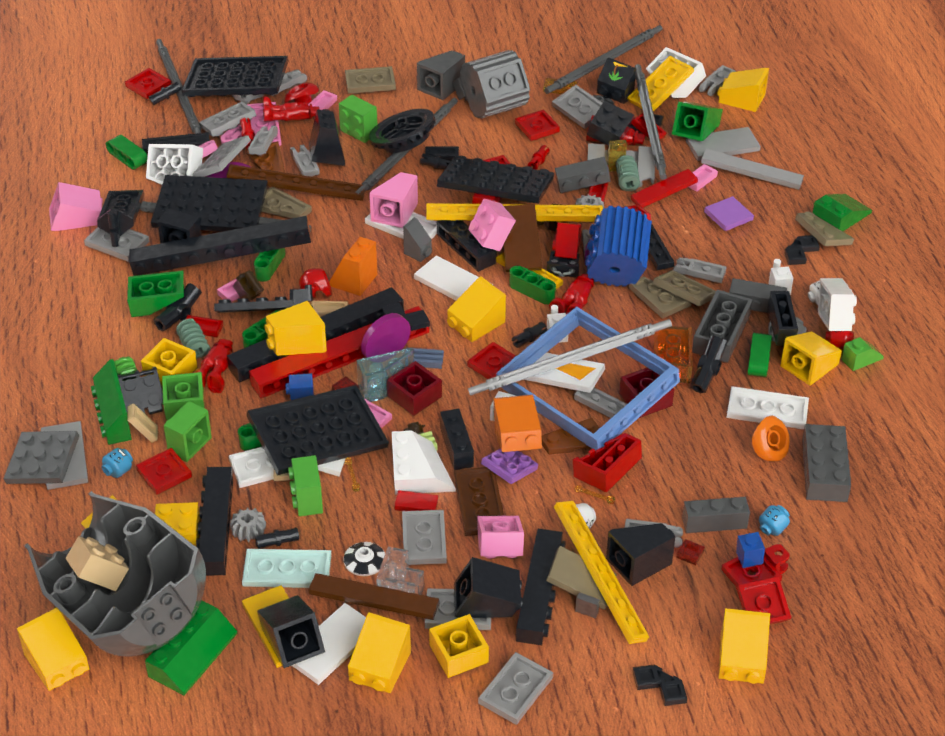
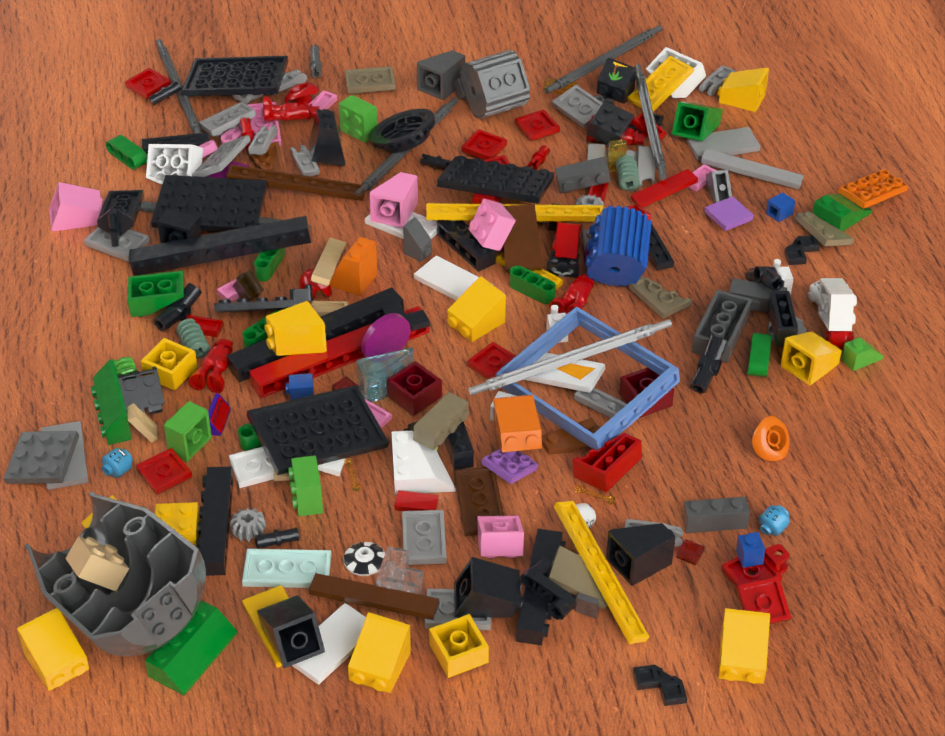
bright green brick [162,372,205,420] -> none
dark tan wing [262,187,312,218] -> none
sand blue tile [404,347,444,369] -> none
black tile [425,146,459,161] -> none
light grey plate [478,652,553,725] -> none
black pin [512,322,547,348] -> none
clear orange brick [652,326,693,383] -> none
dark tan tile [653,270,716,306] -> none
light grey hinge [673,257,727,283] -> none
white tile [727,386,809,429] -> none
dark grey brick [802,424,851,502] -> none
none -> slope [208,393,231,436]
none -> dark grey pin [310,44,322,78]
none -> tan tile [311,237,347,286]
none -> dark tan brick [413,392,469,450]
none -> red plate [462,129,507,160]
none -> black beam [520,557,577,620]
none -> dark grey slope [706,169,732,203]
none -> black piece [746,266,785,291]
none -> blue brick [766,192,795,222]
none -> orange tile [838,169,908,209]

